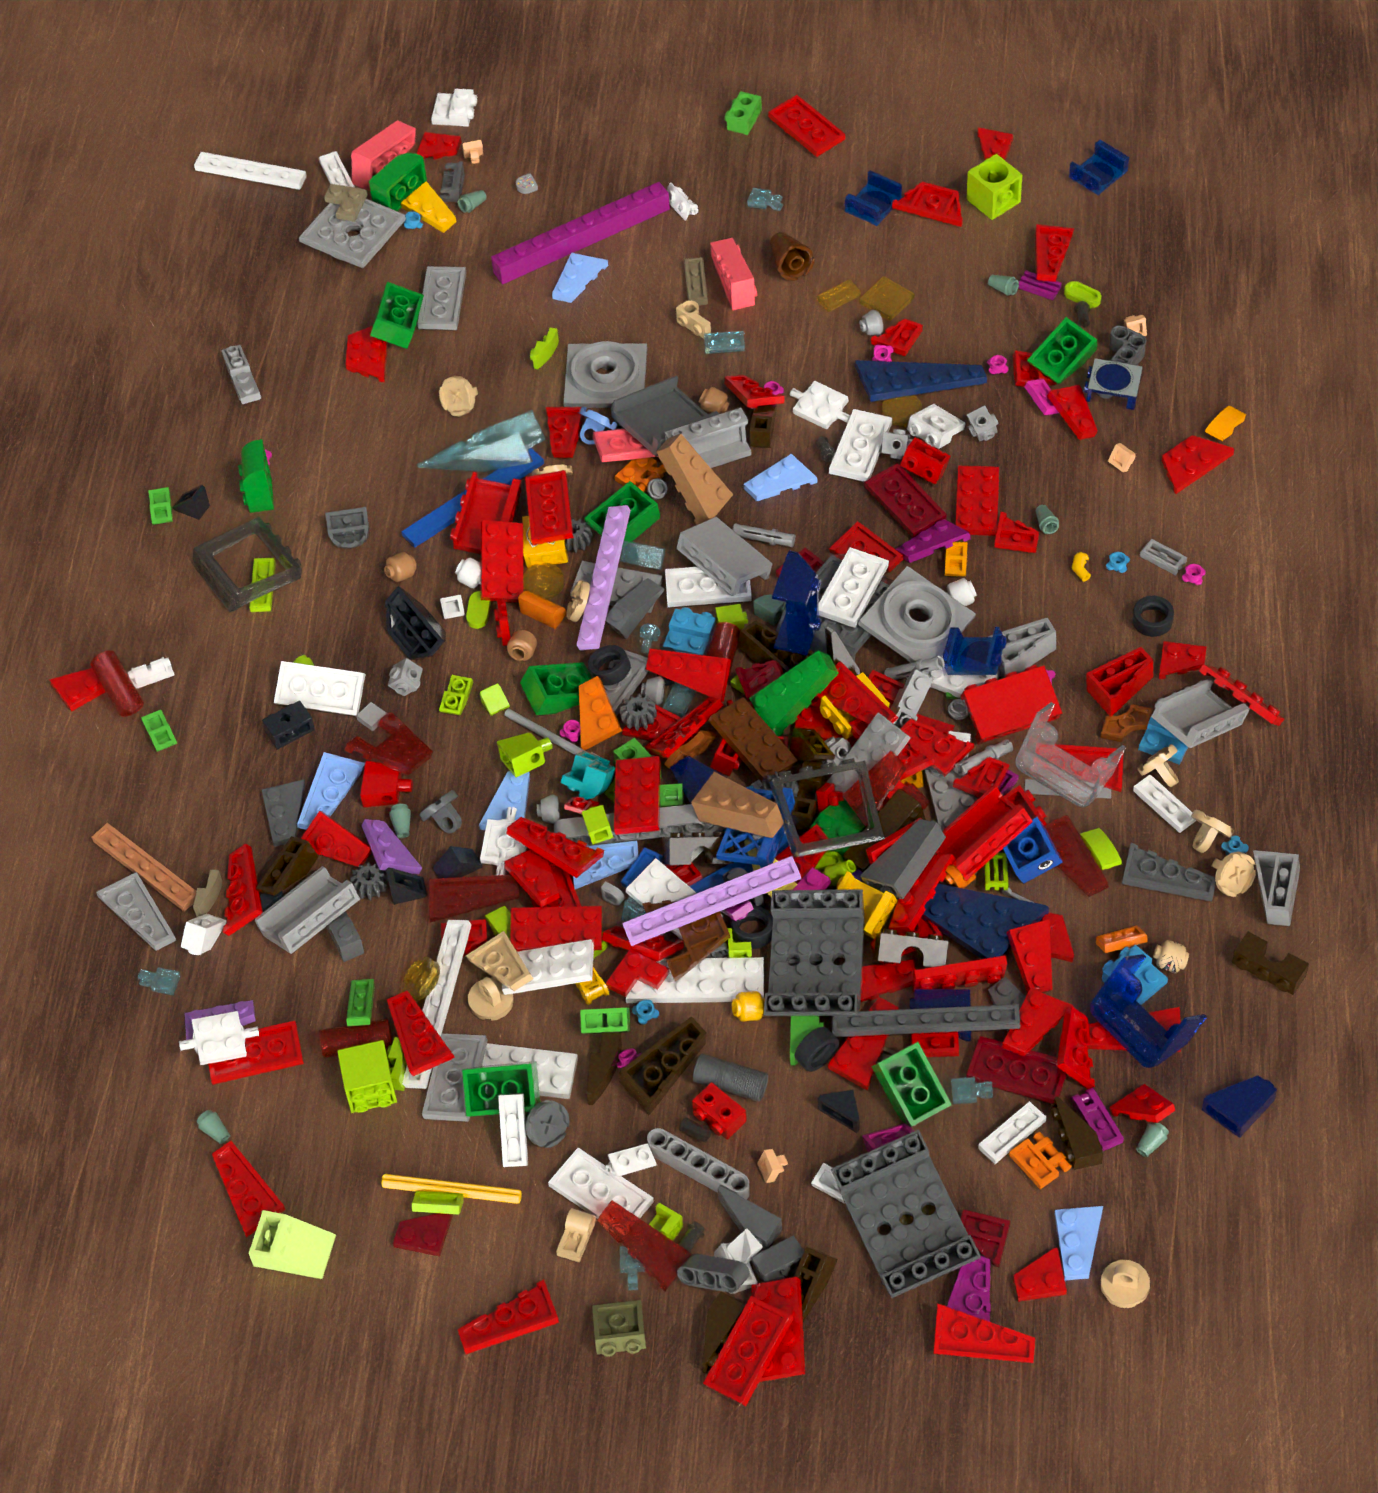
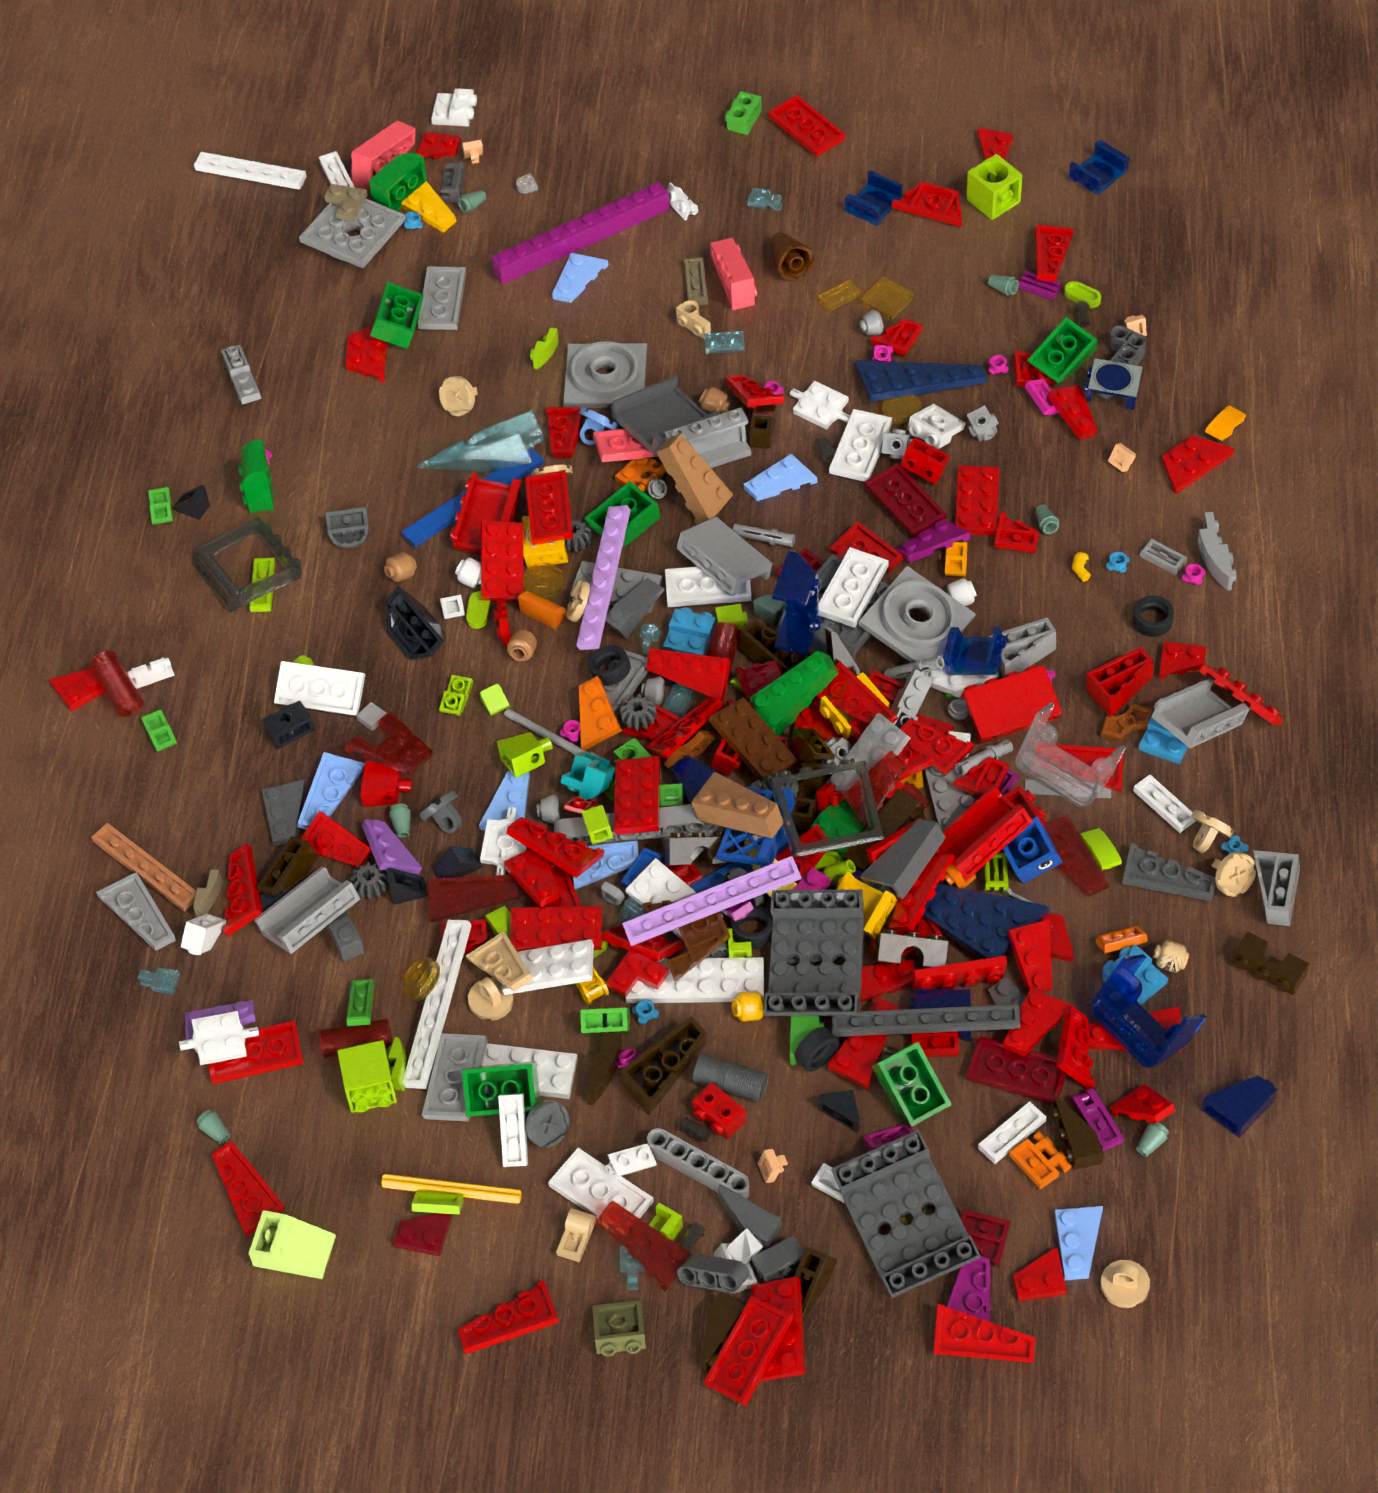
red wing [387,990,455,1076] -> none
light grey brick [388,658,423,696] -> none
green slope [520,662,592,715] -> none
clear light blue plate [620,540,665,570] -> none
clear light blue plate [951,1077,993,1104] -> none
tan tile [1137,744,1179,787] -> none
none -> light grey slope [1197,512,1236,590]

